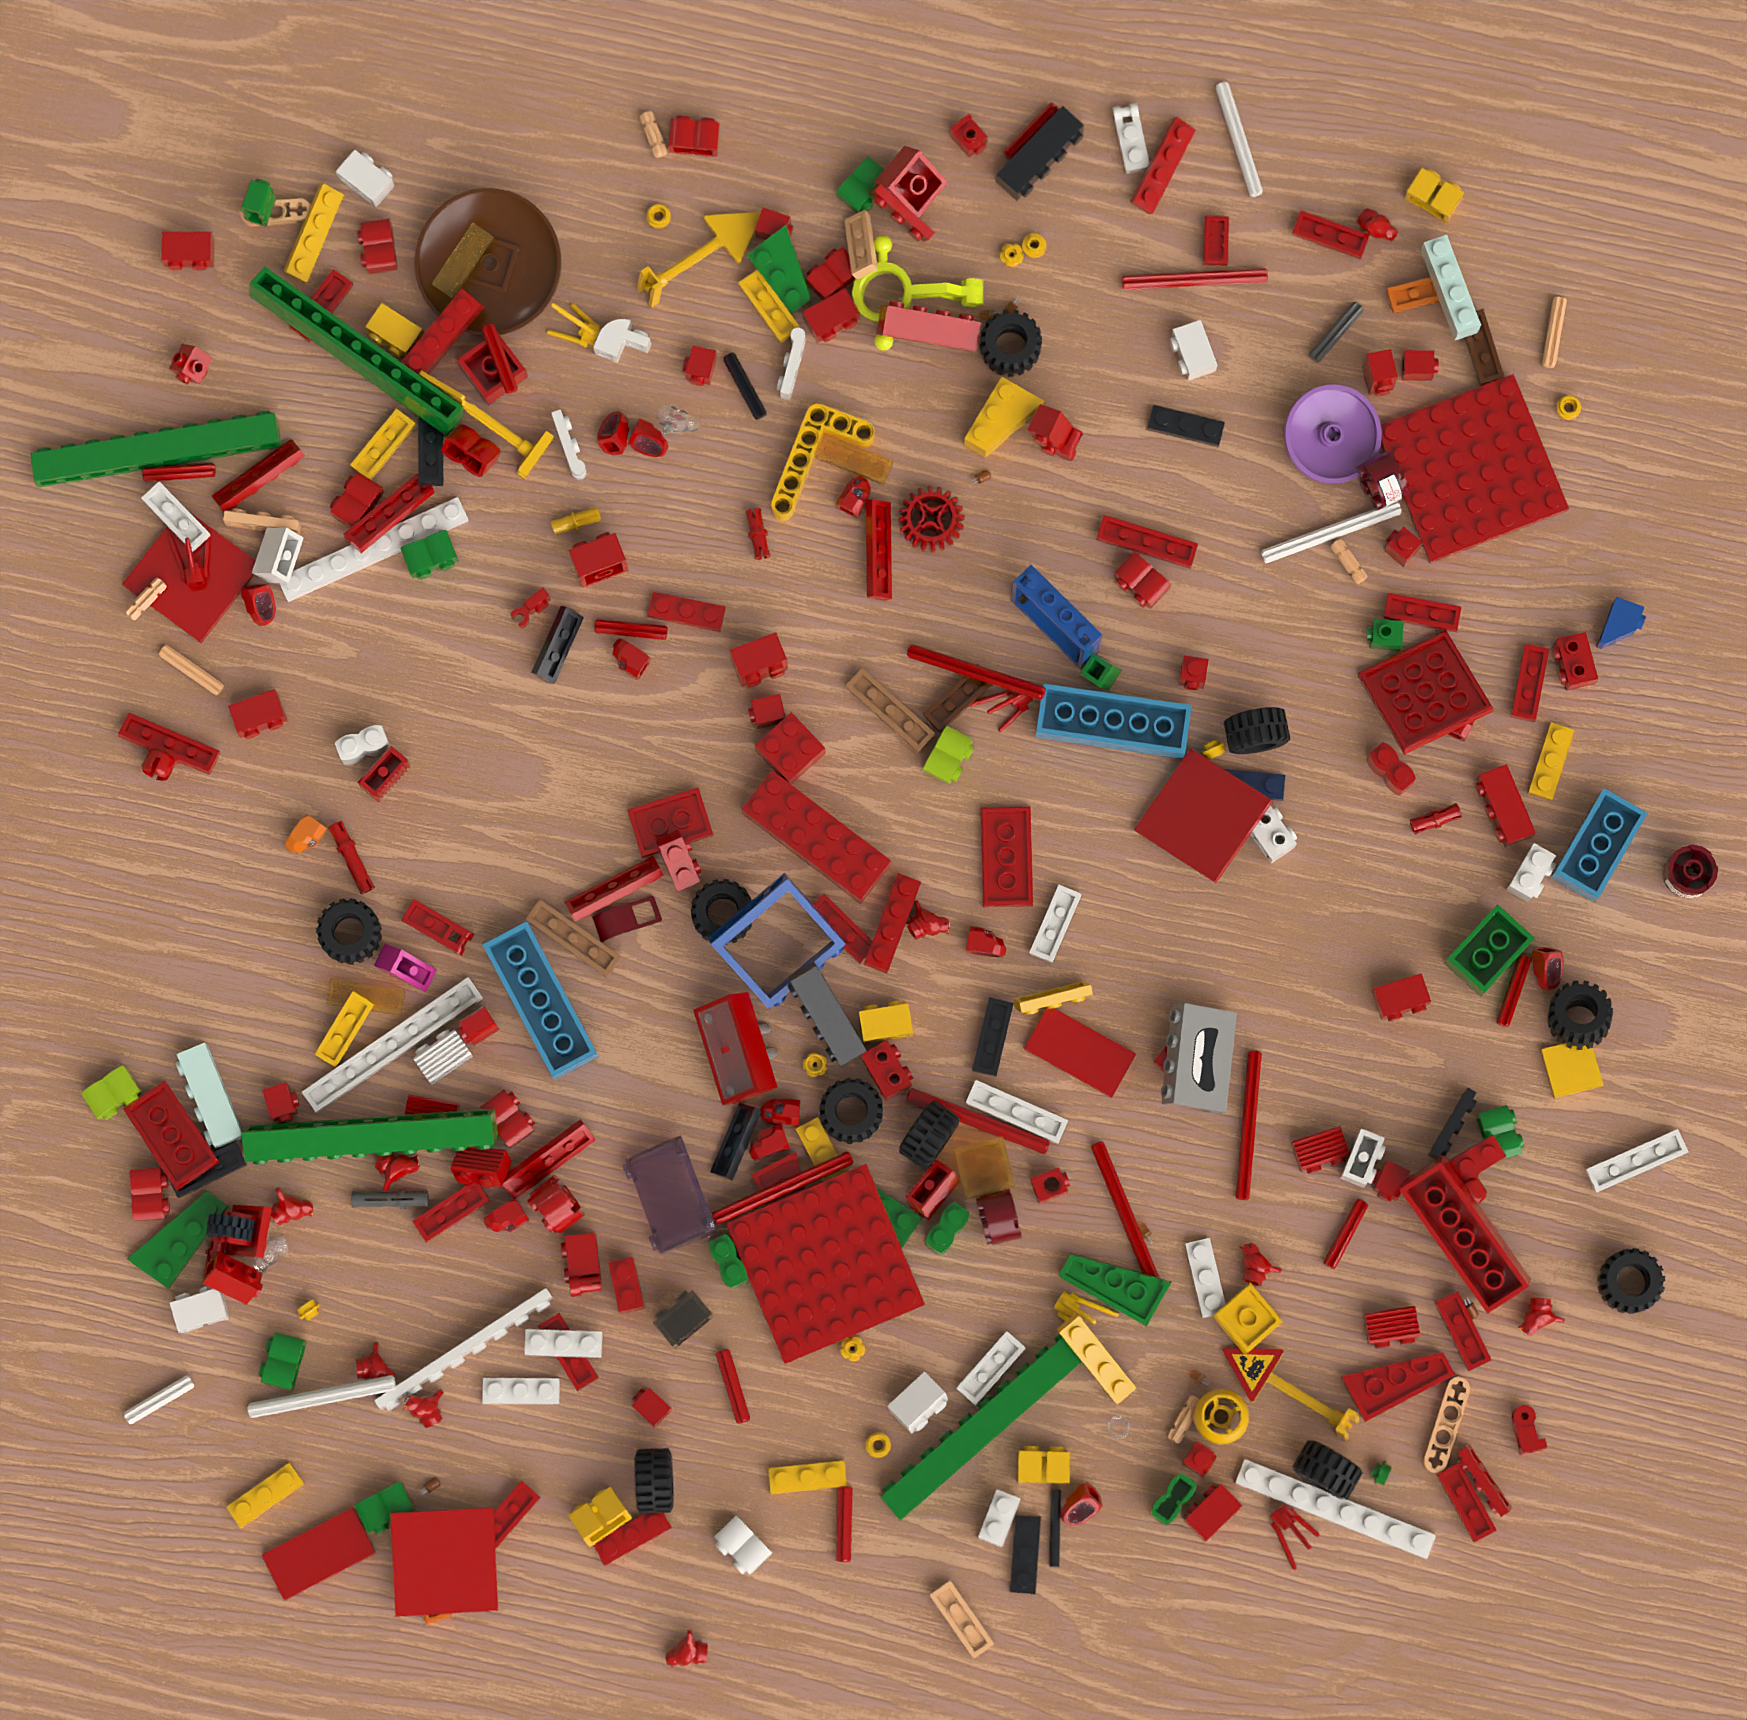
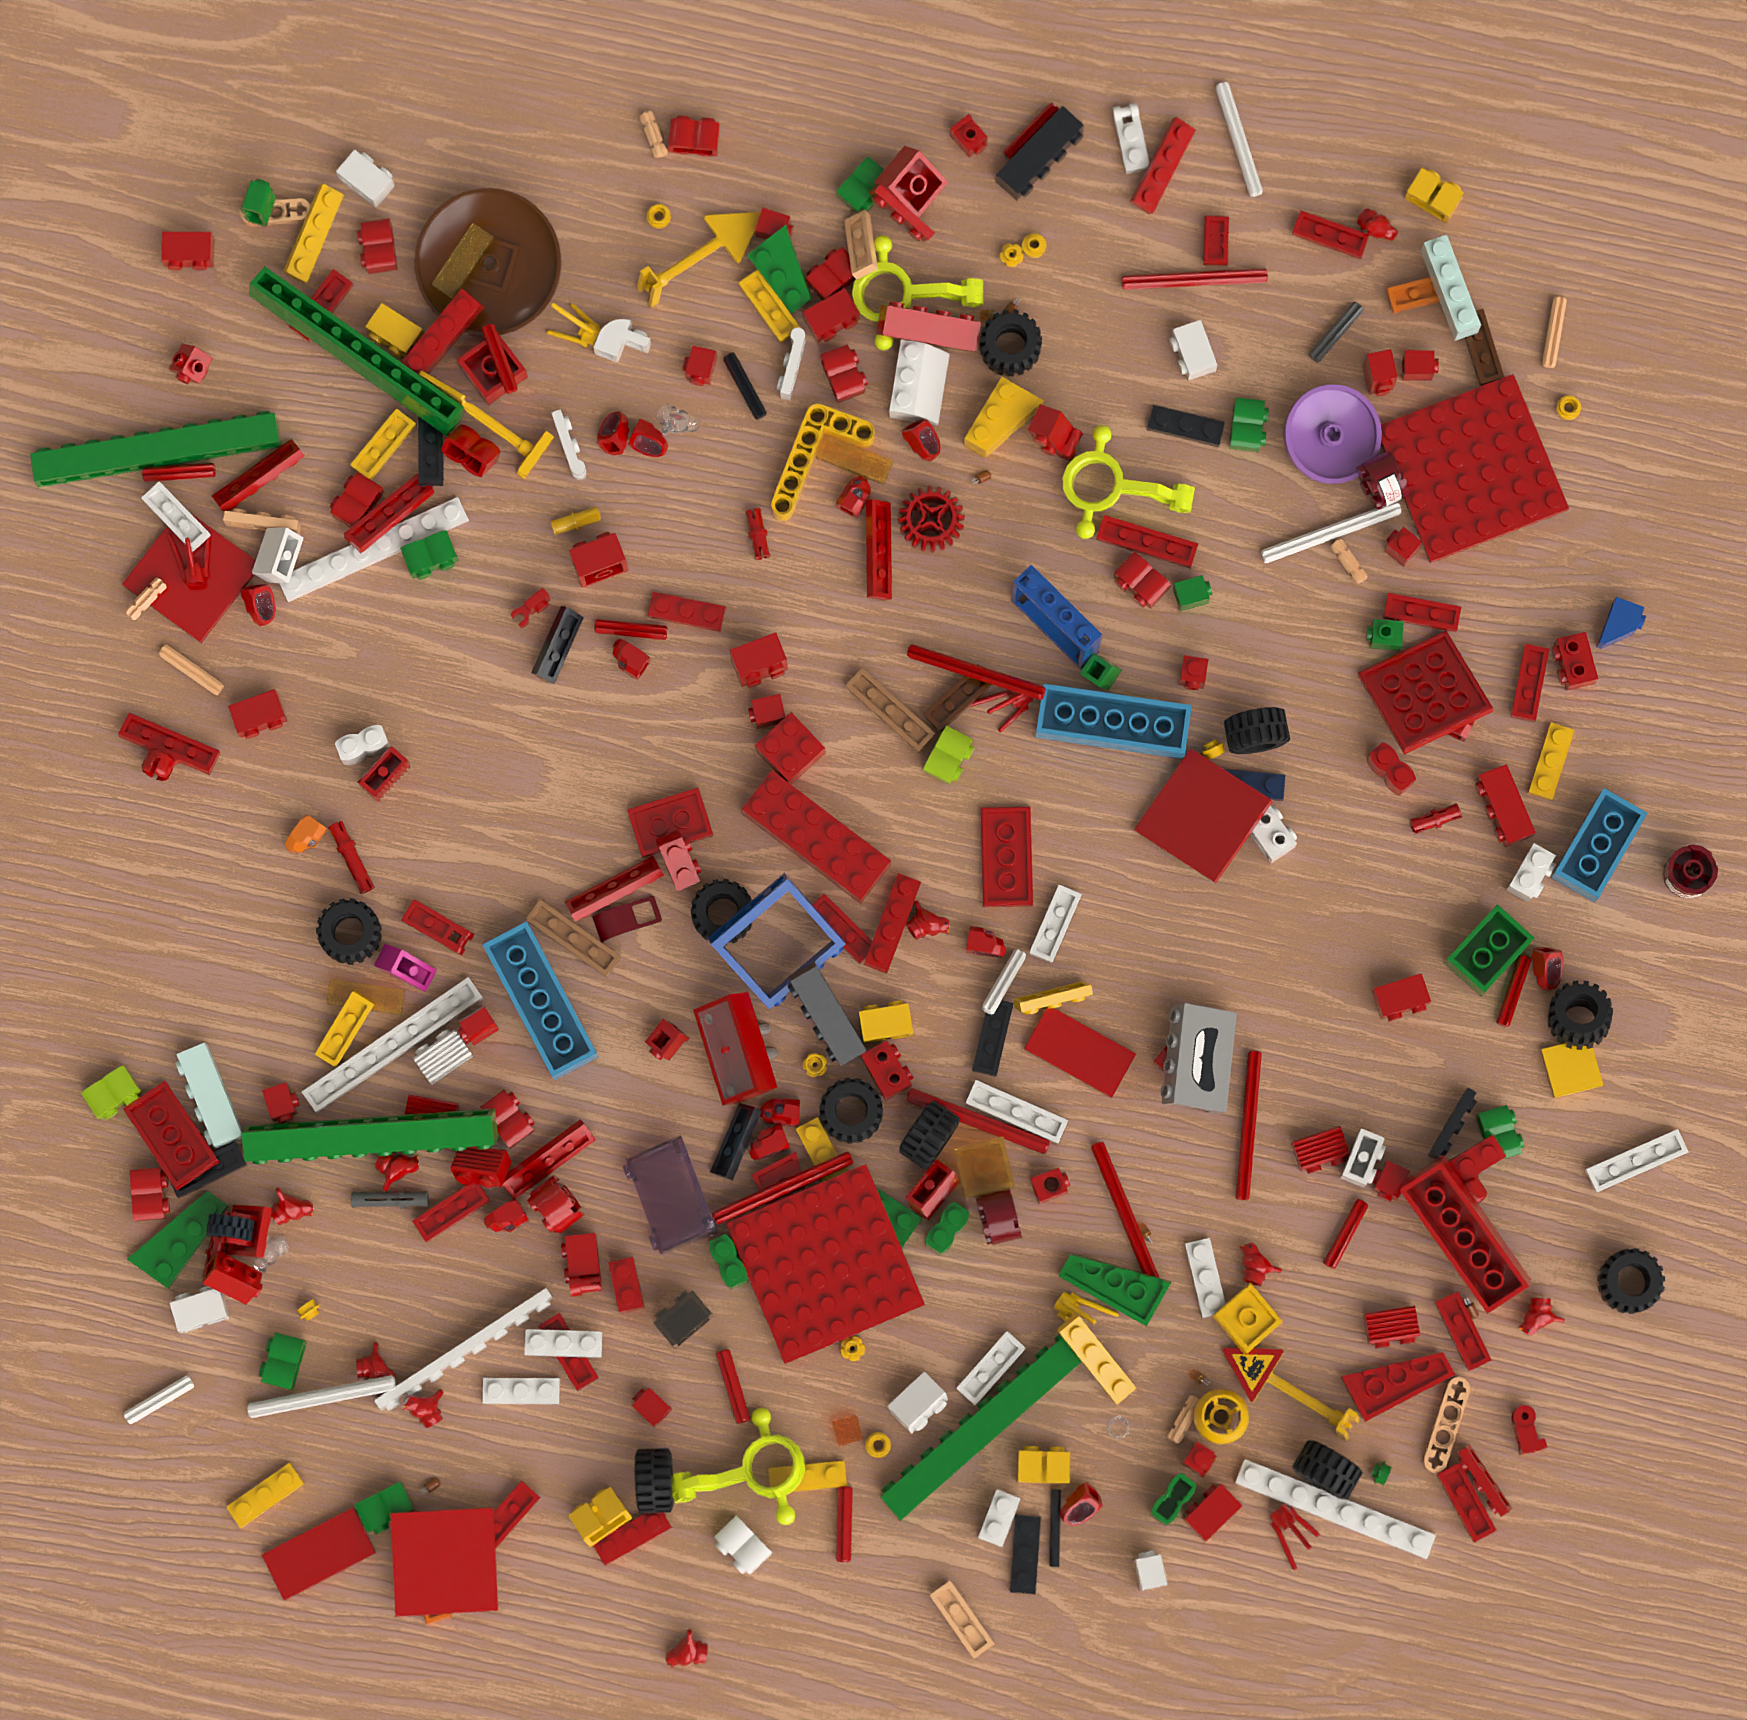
none -> red brick [645,1018,690,1061]
none -> neon yellow piece [671,1407,805,1525]
none -> red brick [820,344,868,403]
none -> clear orange tile [832,1415,863,1447]
none -> white slope [889,339,950,425]
none -> red rock [901,419,941,462]
none -> white axle [982,949,1026,1015]
none -> neon yellow piece [1063,425,1195,539]
none -> white brick [1133,1551,1167,1591]
none -> green brick [1173,575,1212,612]
none -> green brick [1229,397,1269,452]

